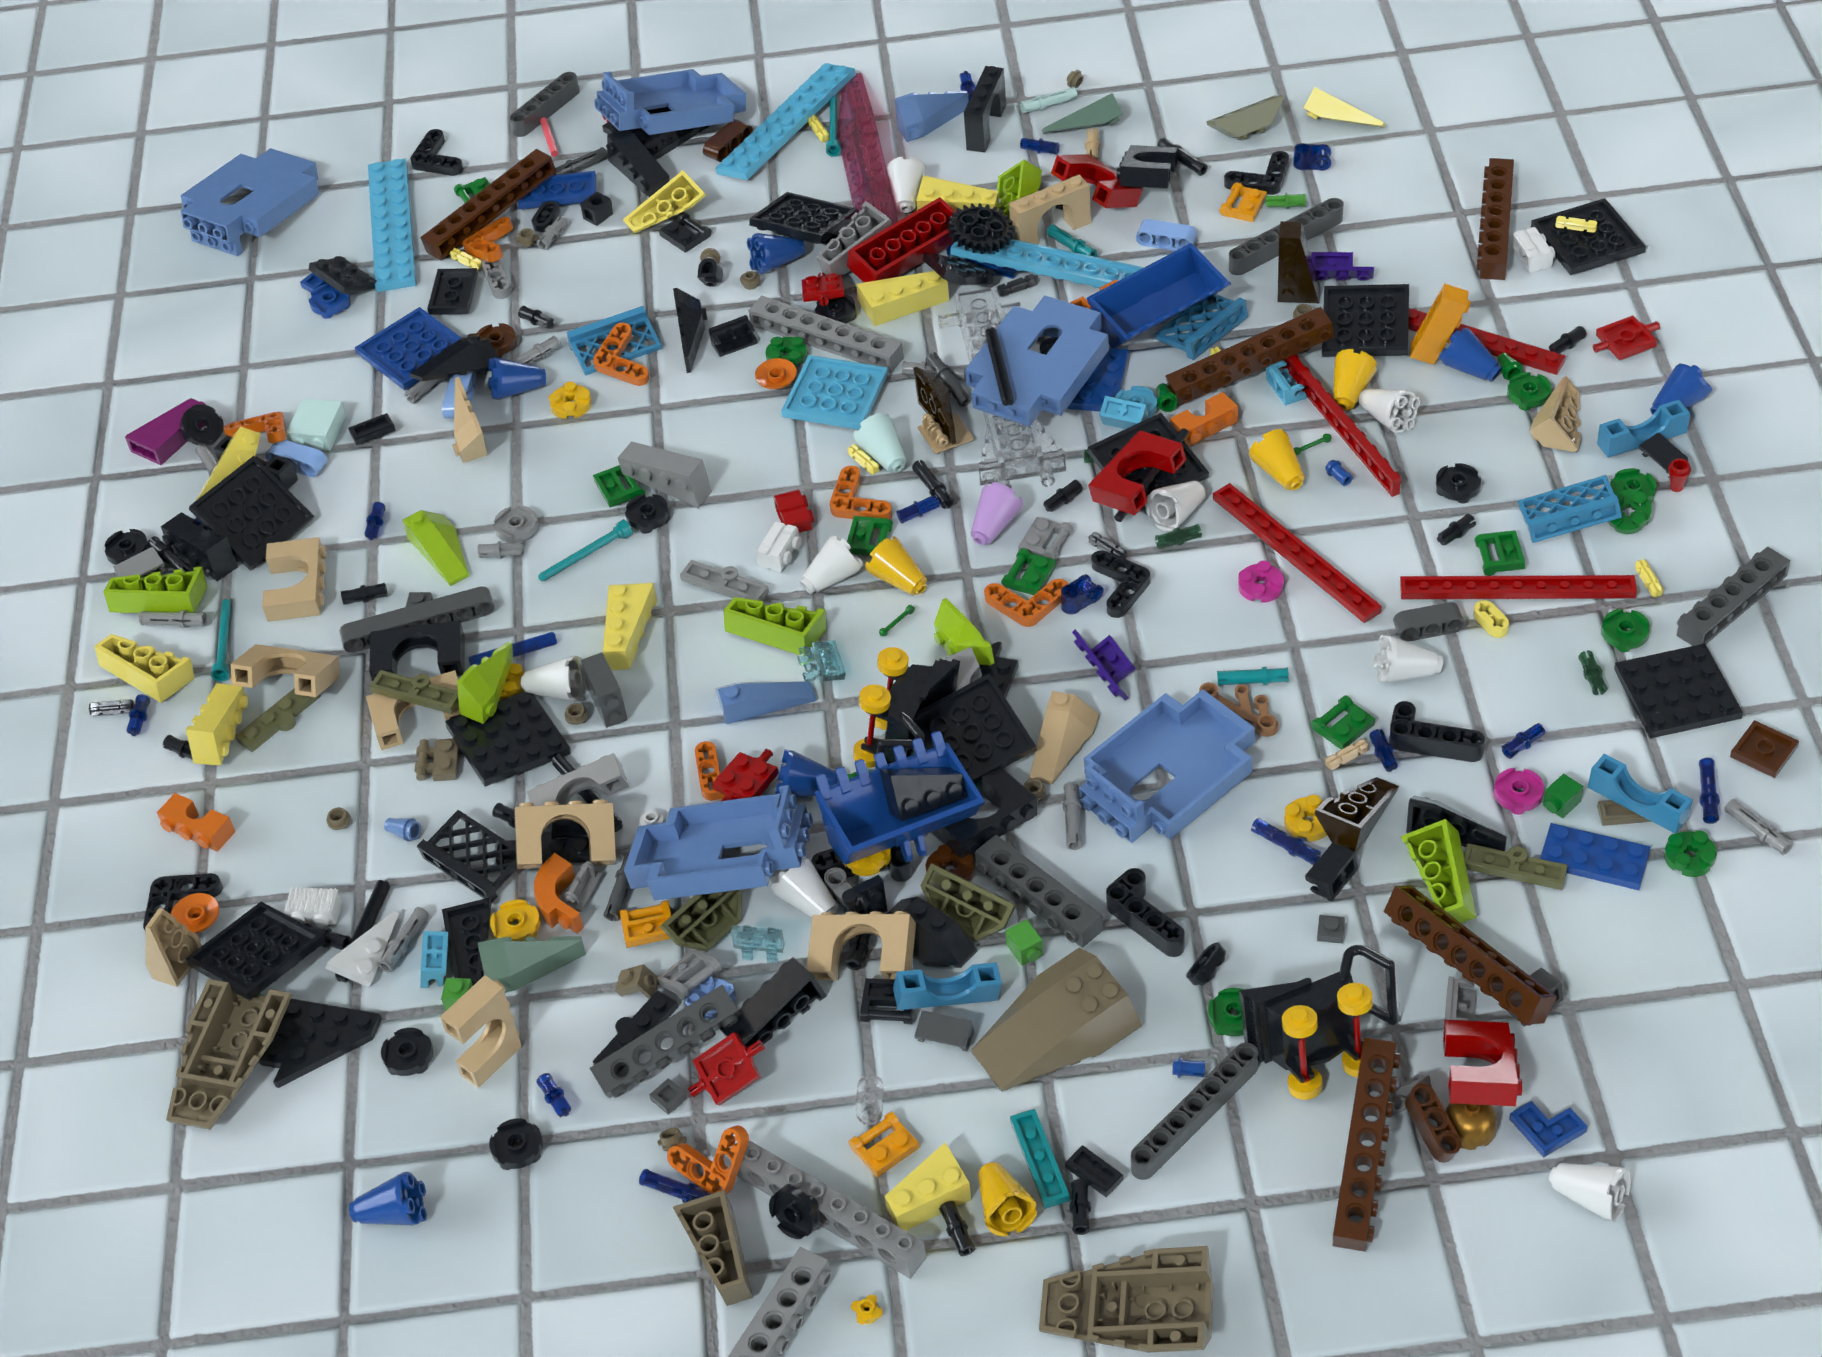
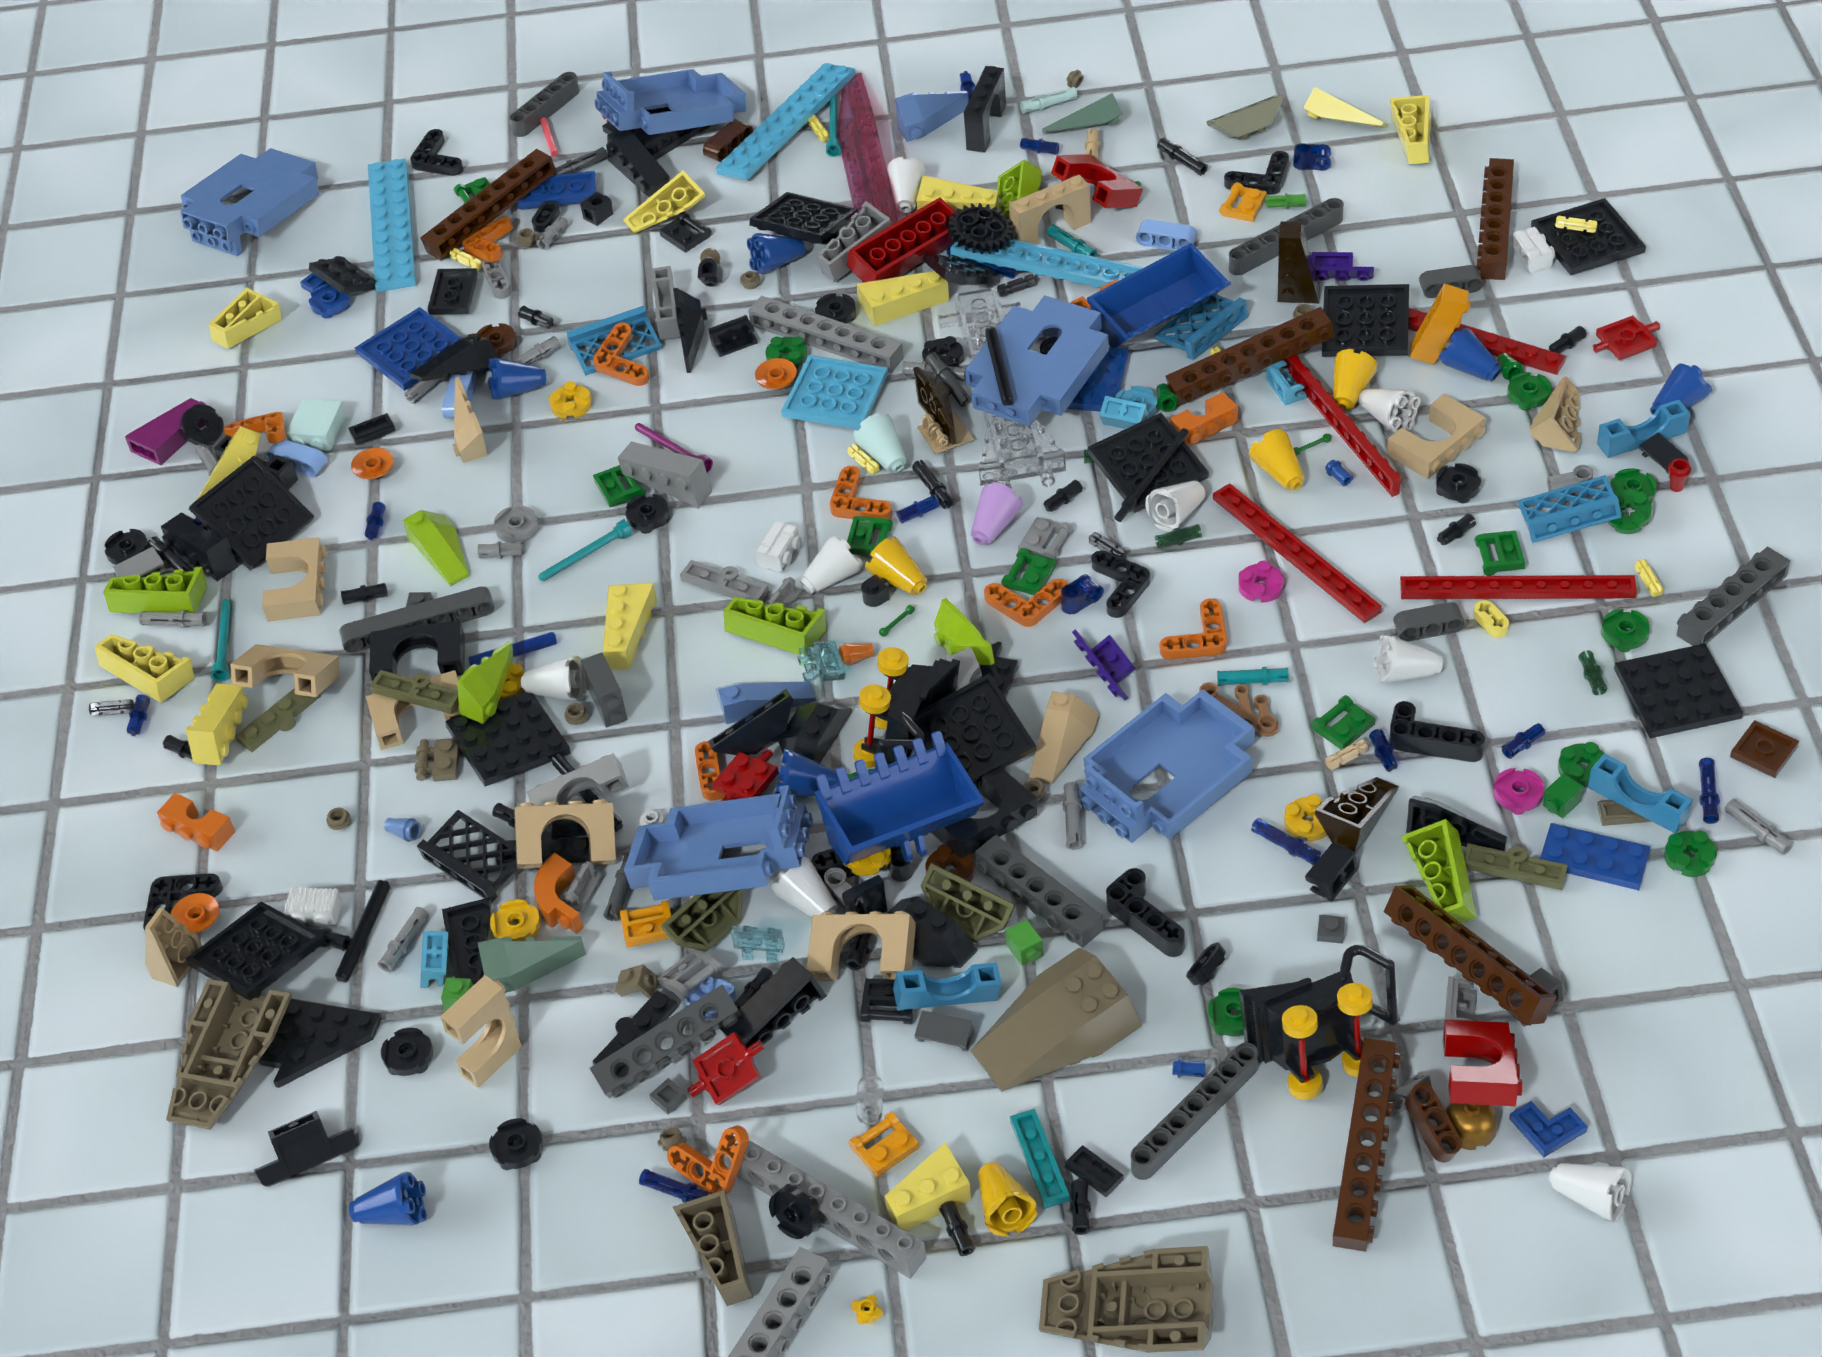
white wing [325,911,399,987] -> none
clear blue axle [536,1073,571,1117] -> none
red brick [774,489,814,533] -> none
red plate [801,272,844,306] -> none
black wedge [879,768,968,821] -> none
red arch [1088,430,1186,516] -> none
black arch [1116,145,1178,189] -> none
none -> light yellow wedge [209,287,282,349]
none -> black plate [254,1111,357,1187]
none -> orange dish [351,448,394,479]
none -> magenta piece [635,423,713,473]
none -> light grey arch [651,266,680,340]
none -> black wedge [708,689,793,755]
none -> black pin [734,967,774,1010]
none -> light grey hinge [764,577,802,608]
none -> black wedge [778,702,852,763]
none -> orange cone [838,643,874,666]
none -> black plate [861,575,890,607]
none -> black plate [922,336,964,367]
none -> orange beam [1159,598,1227,659]
none -> tan arch [1387,394,1486,479]
none -> light yellow wedge [1390,95,1431,164]
none -> dark grey beam [1419,265,1483,298]
none -> light grey piece [1547,465,1593,494]
none -> green plate [1558,742,1605,787]

